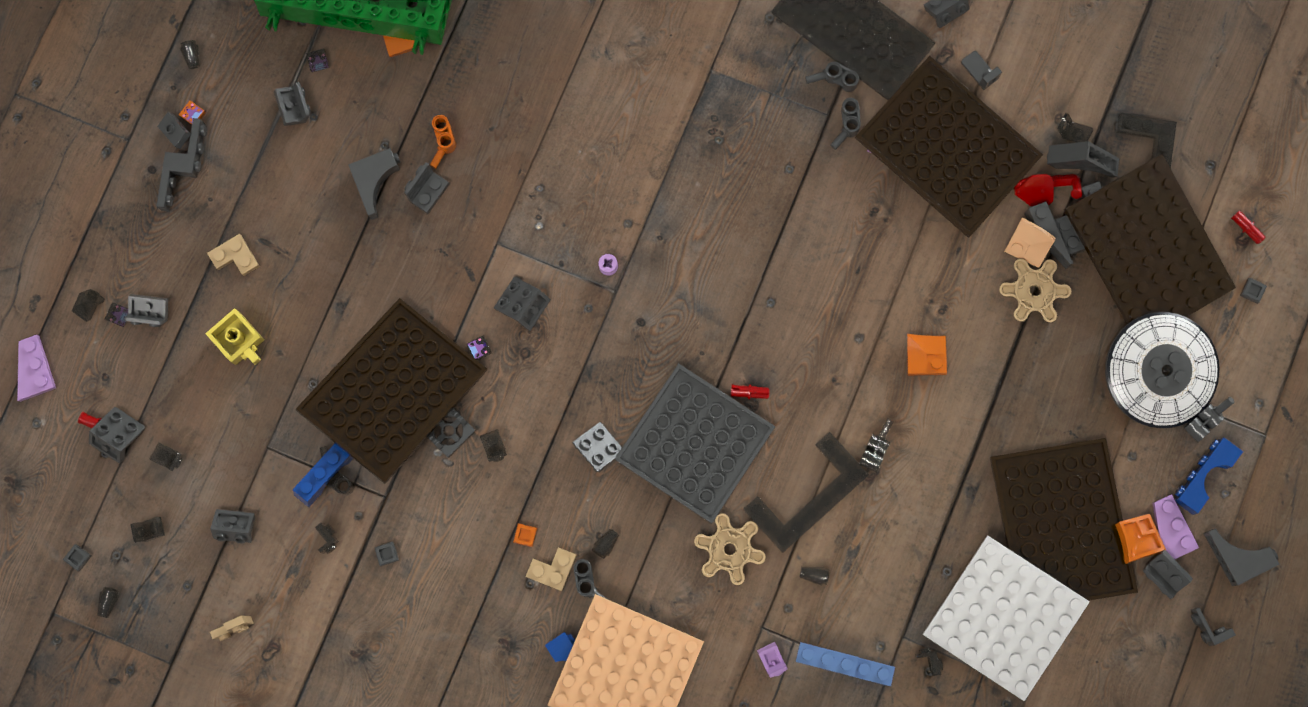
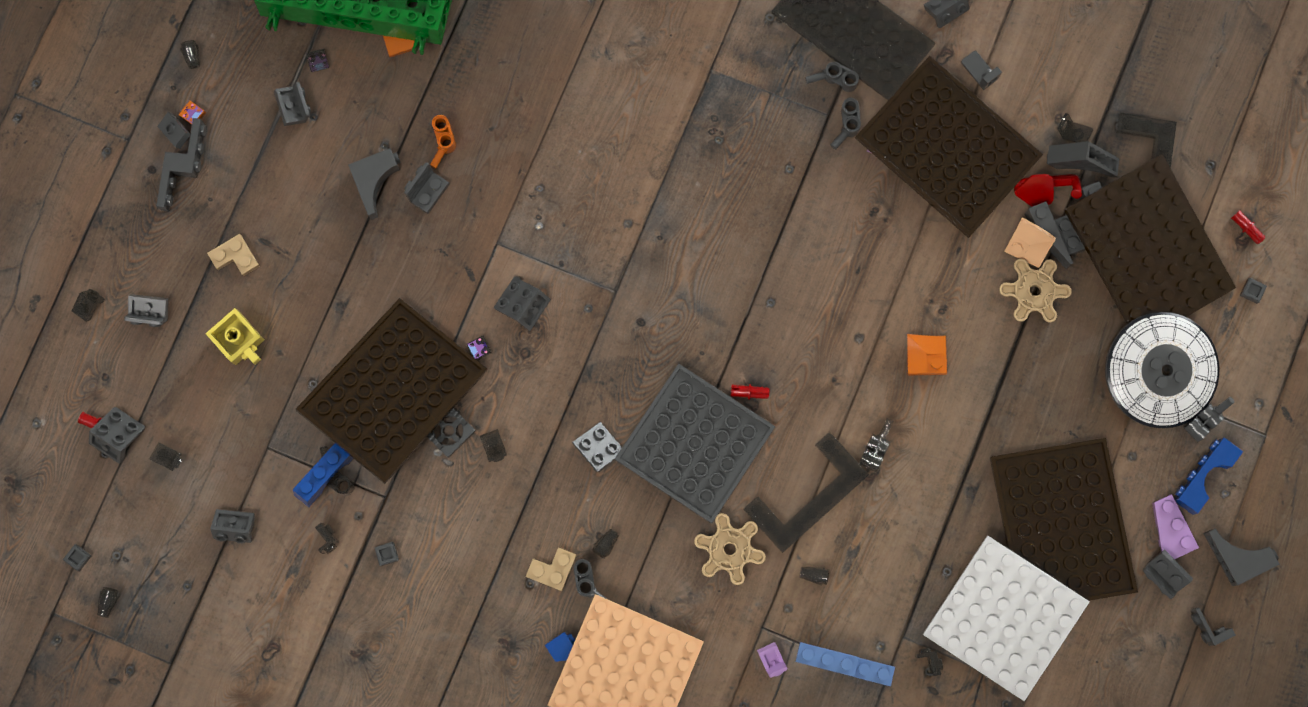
lavender wing [17,335,56,402] -> none
clear smoke tile [105,302,128,327] -> none
clear smoke bracket [130,517,165,543] -> none
tan plate [210,616,254,641] -> none
orange tile [513,523,537,547] -> none
lavender wheel [598,254,618,276] -> none
orange plate [1115,514,1166,564] -> none

